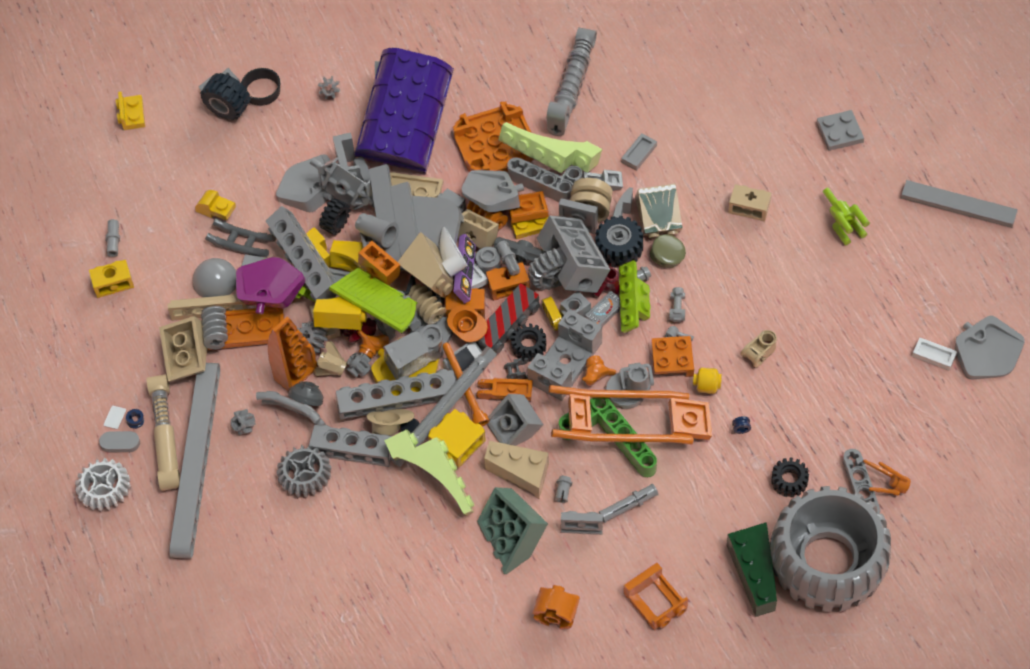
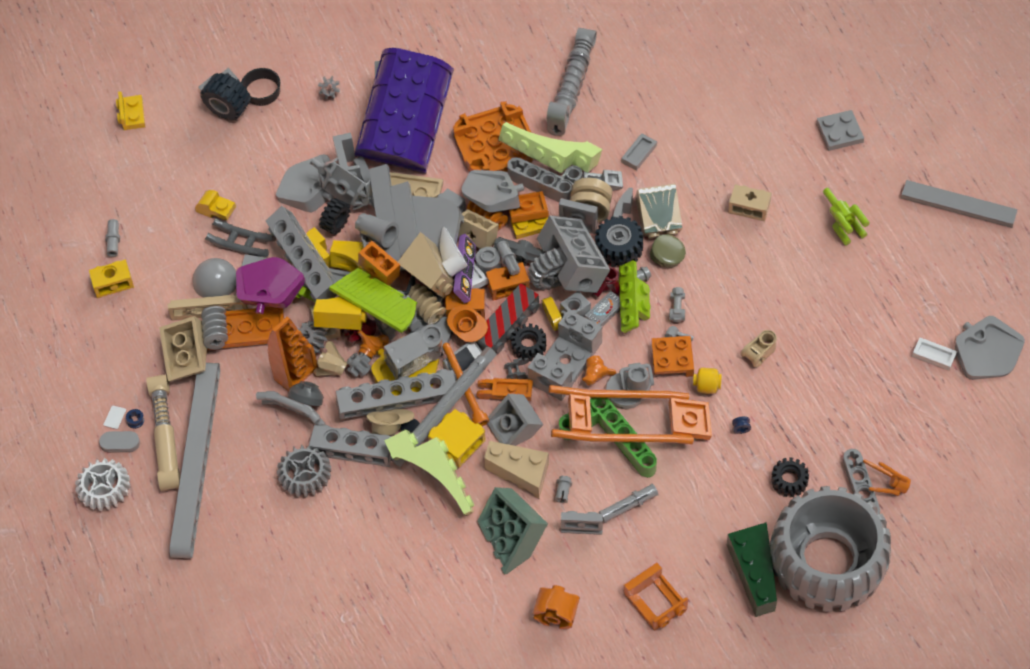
light grey gear [231,409,256,435] -> none

